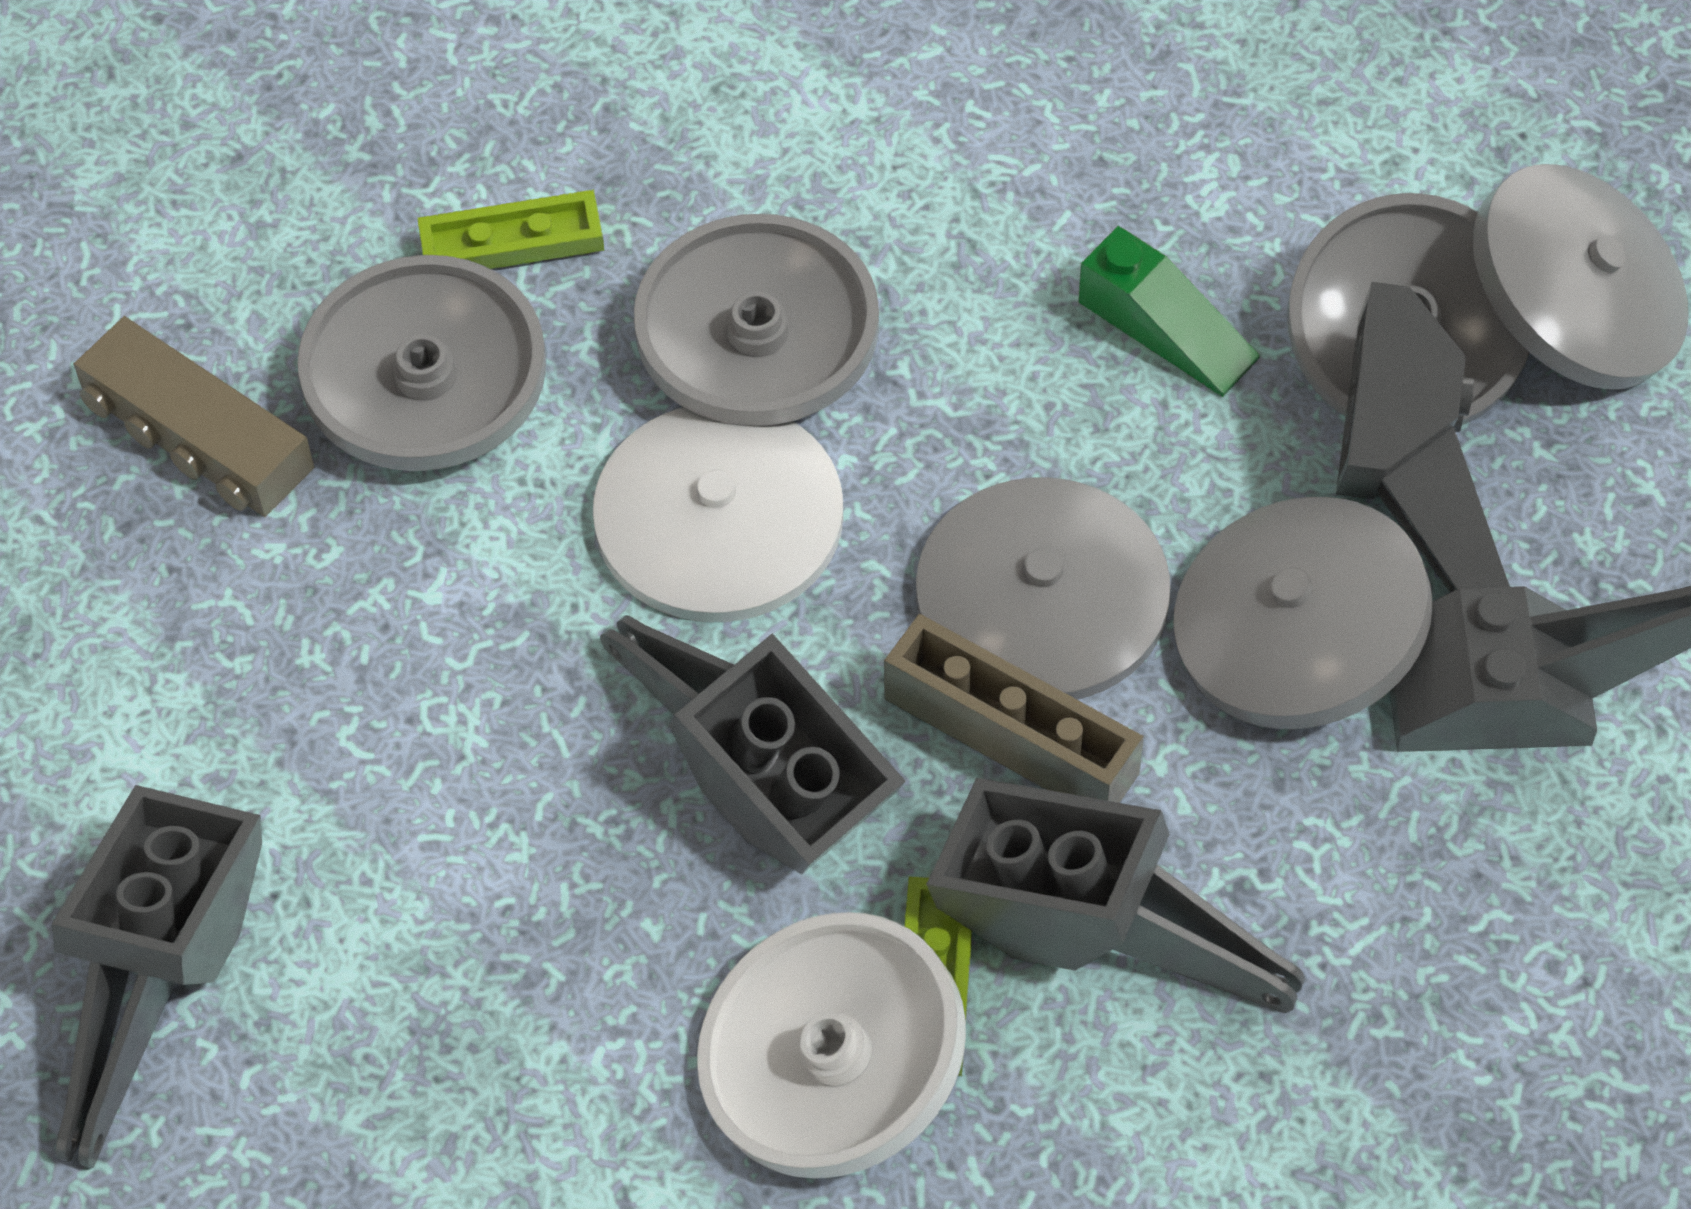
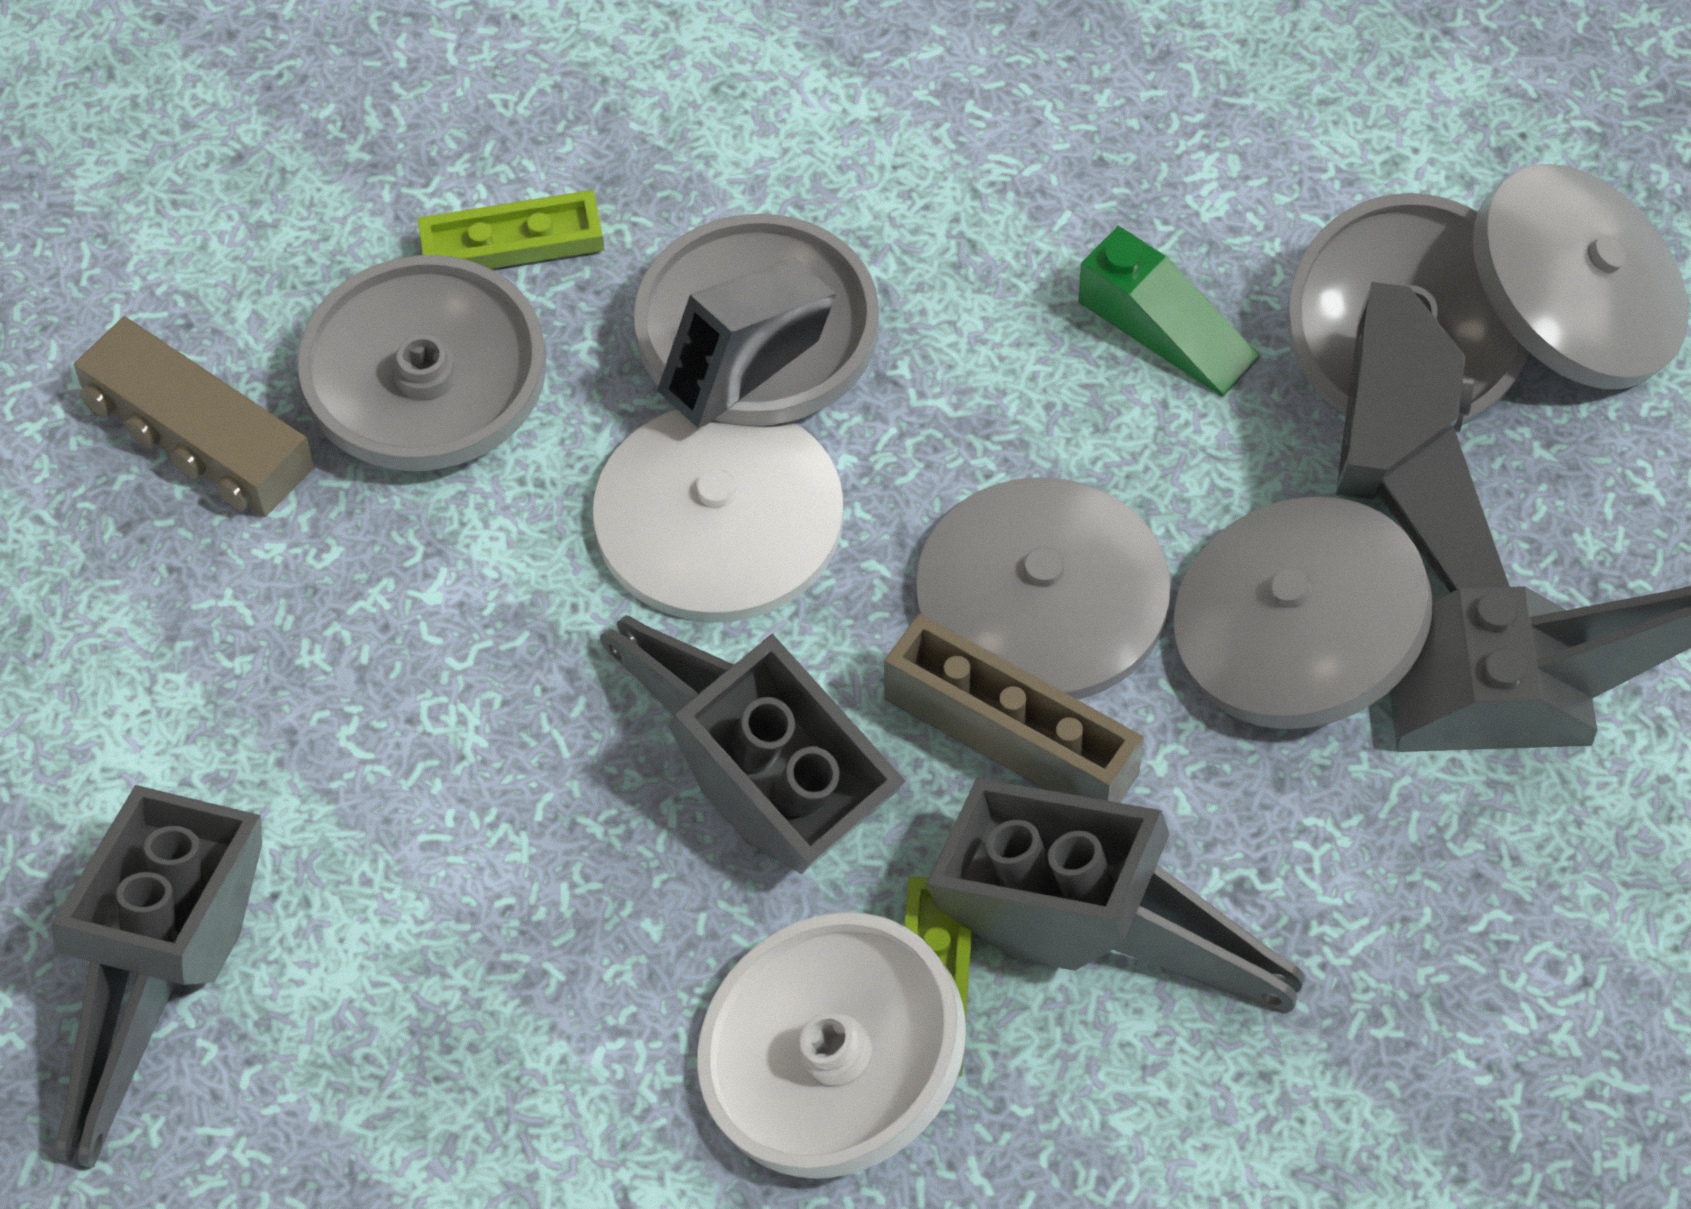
none -> black slope [657,257,837,428]

